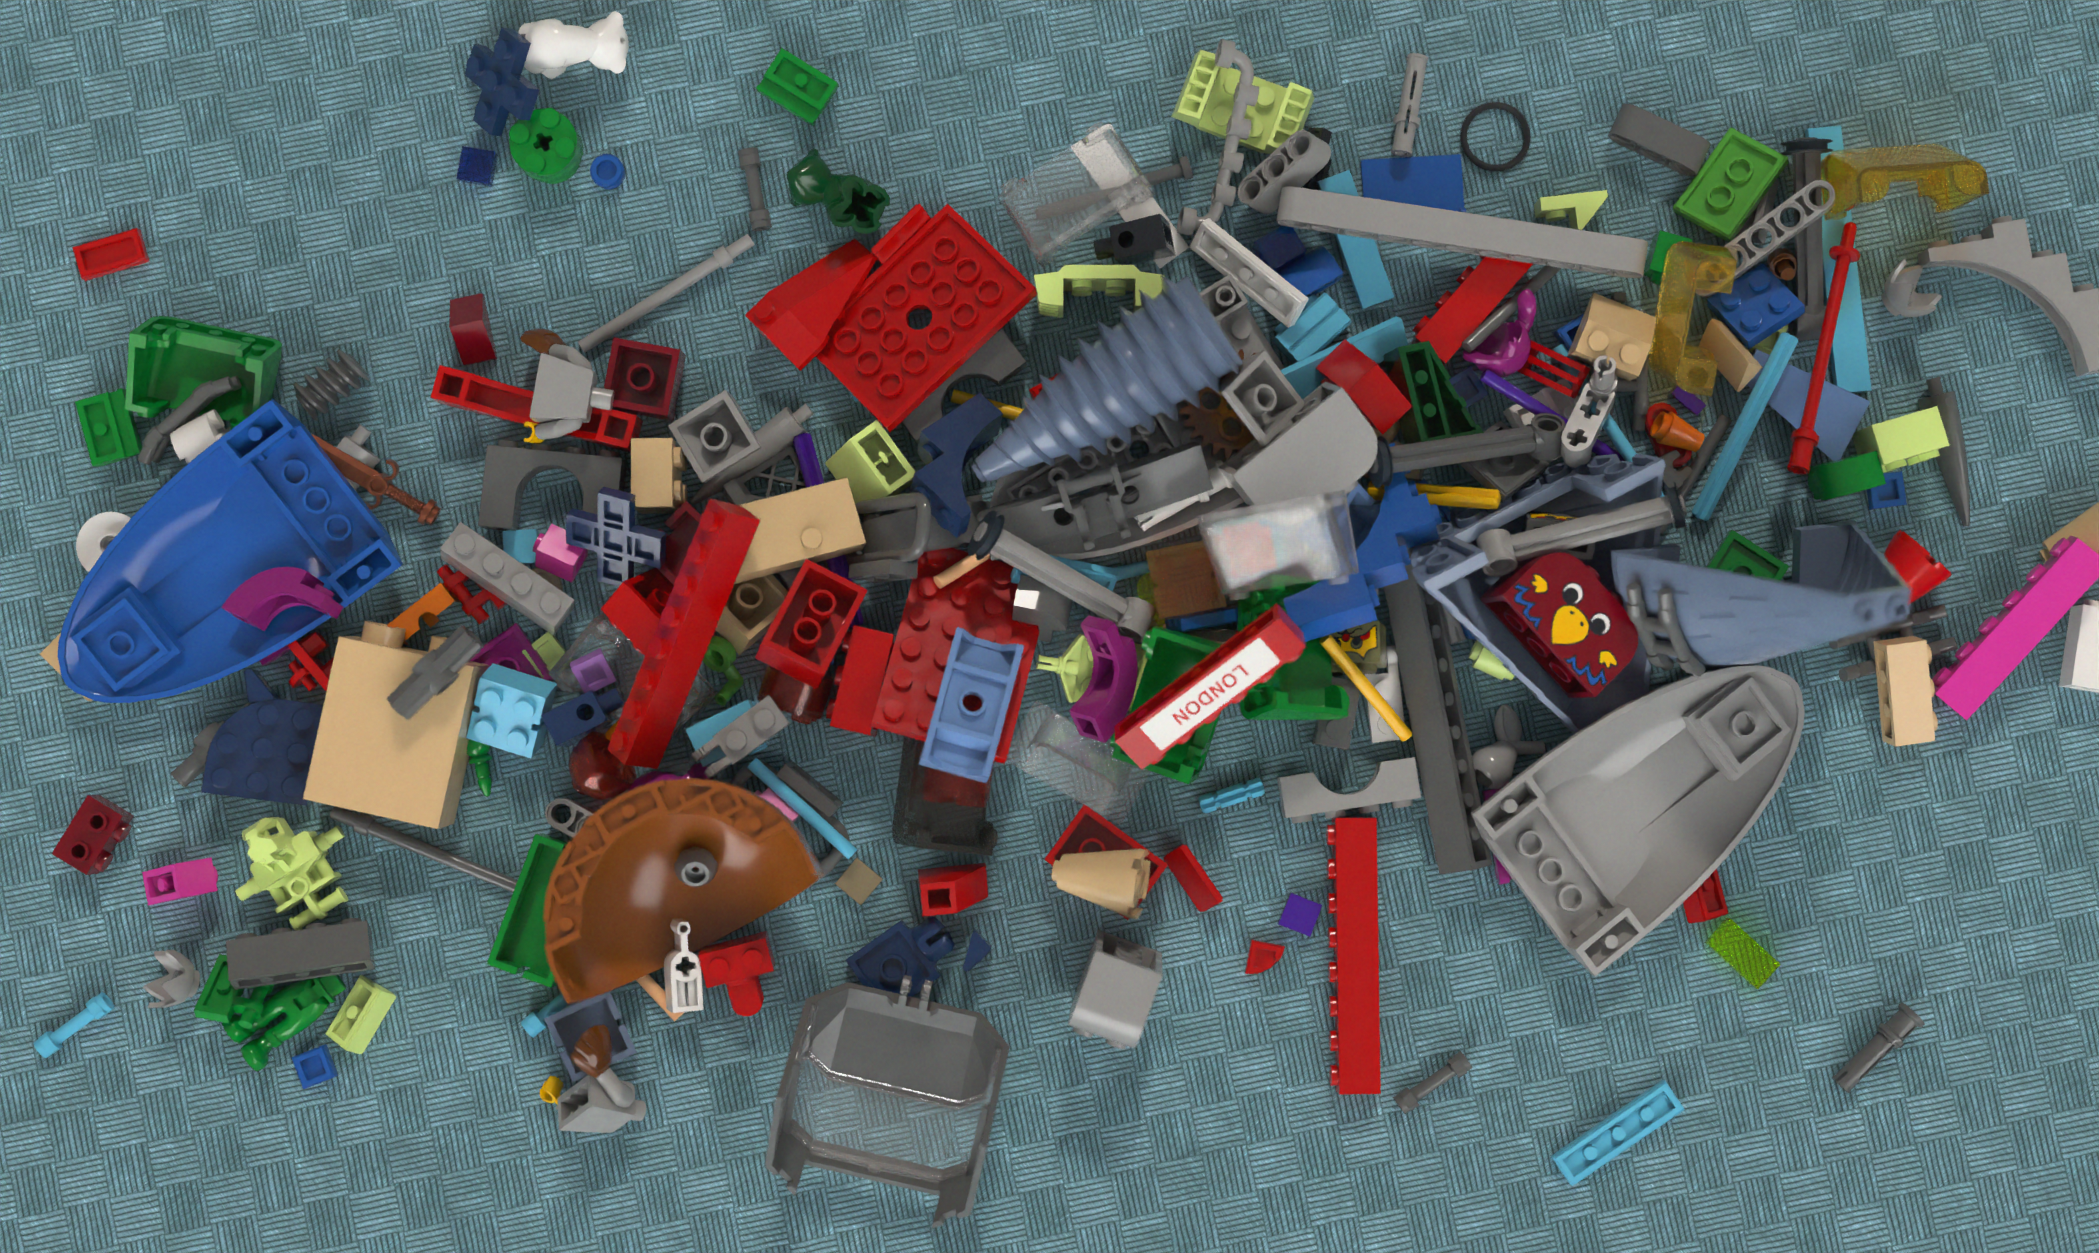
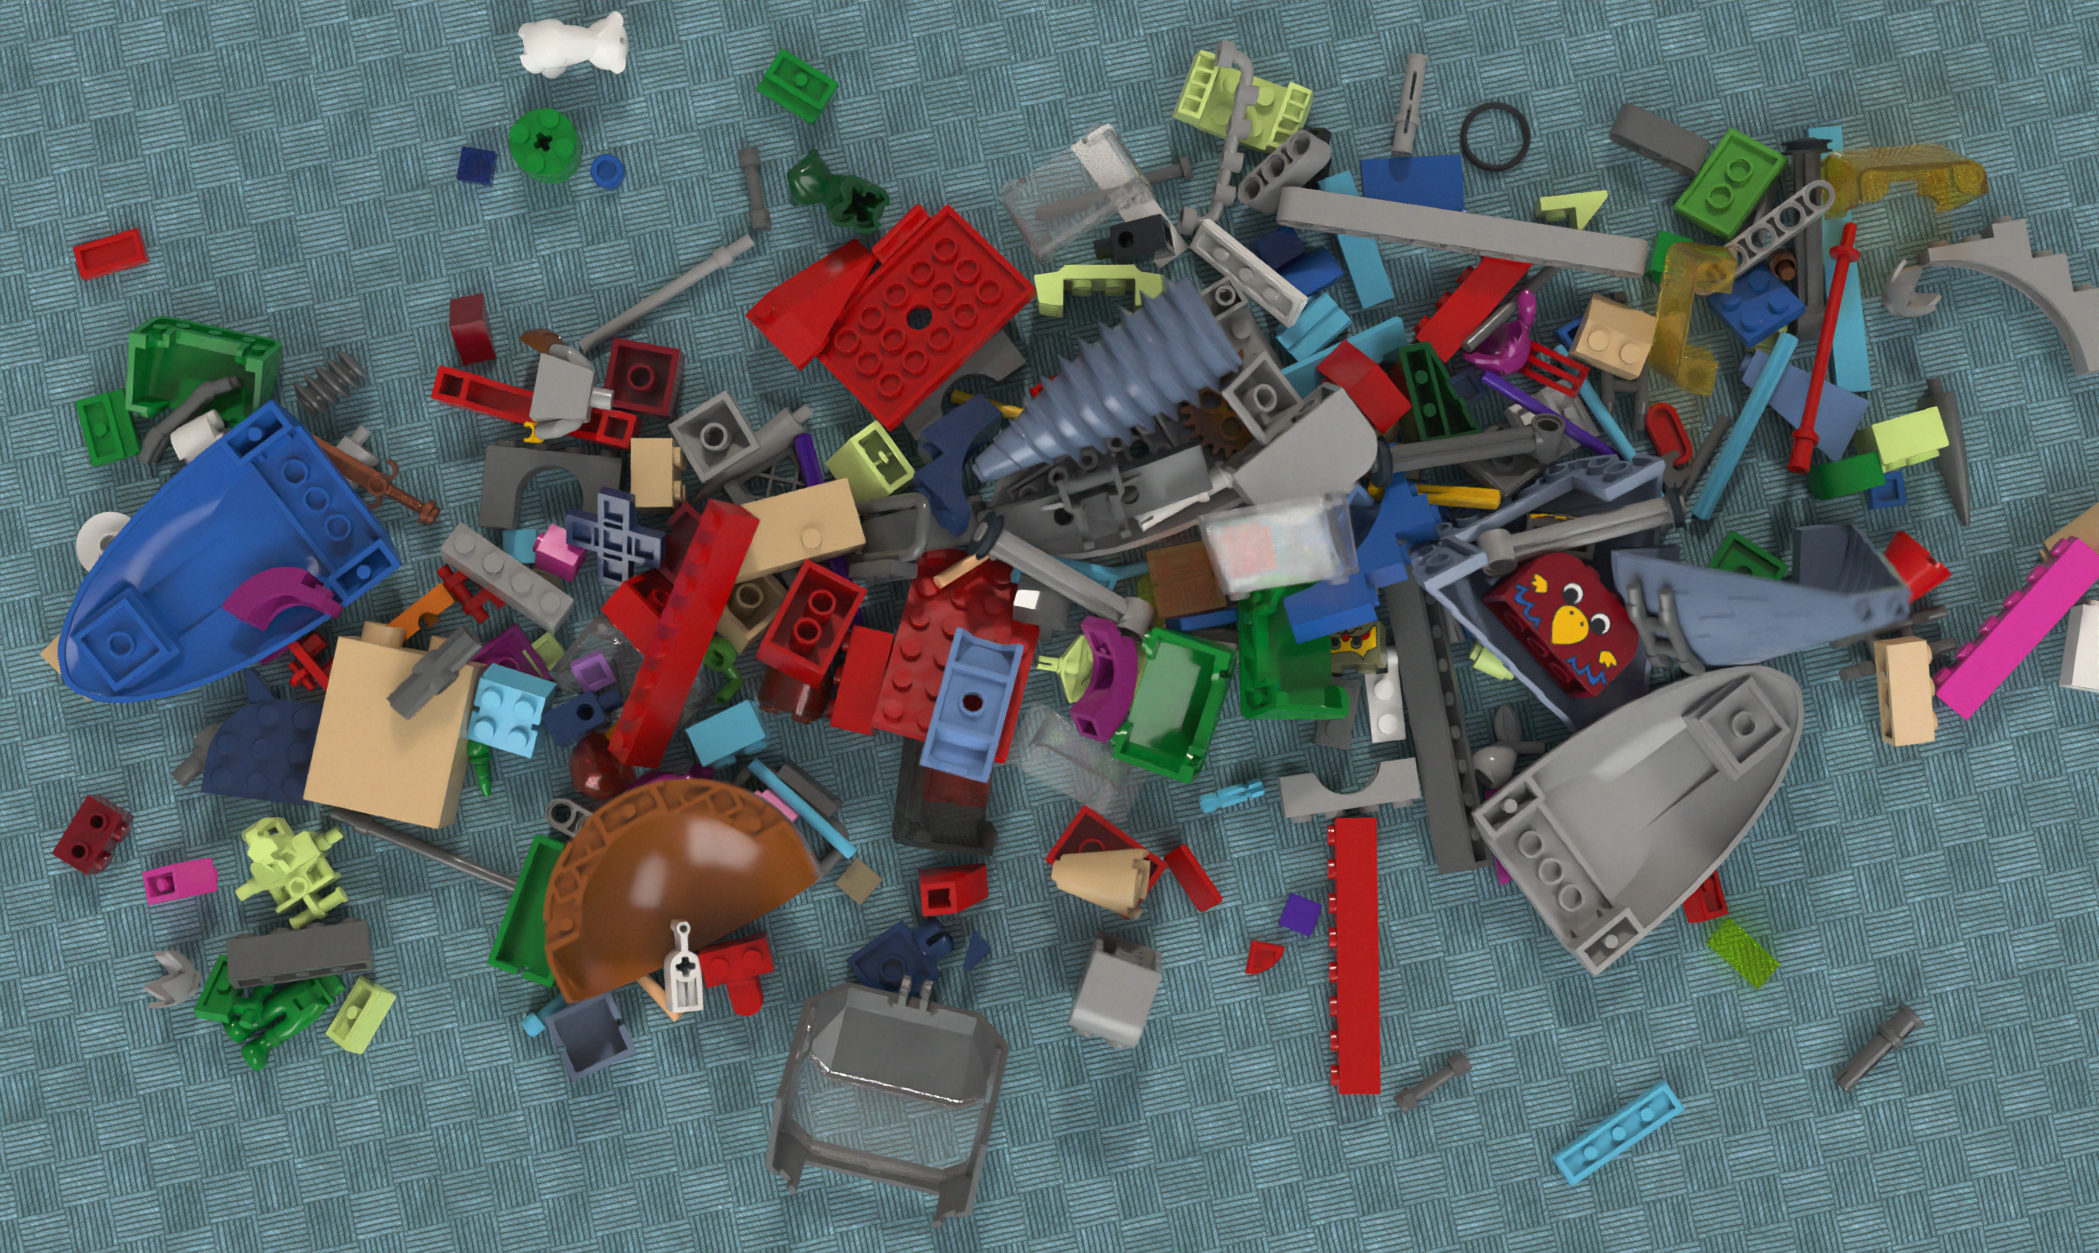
medium azure bar [34,992,114,1058] -> none
blue tile [291,1044,338,1090] -> none
dark blue plate [464,27,540,136] -> none
light grey torso [540,1024,646,1133] -> none
dark grey plate [674,847,718,887] -> none
light grey hinge [692,696,790,779] -> none
red brick [1114,604,1306,770] -> none
yellow bar [1319,634,1412,741] -> none
light grey beam [1560,355,1618,468] -> none
orange cone [1650,412,1704,452] -> none
dark purple tile [1669,383,1706,415] -> none
tan slope [1699,319,1763,392] -> none

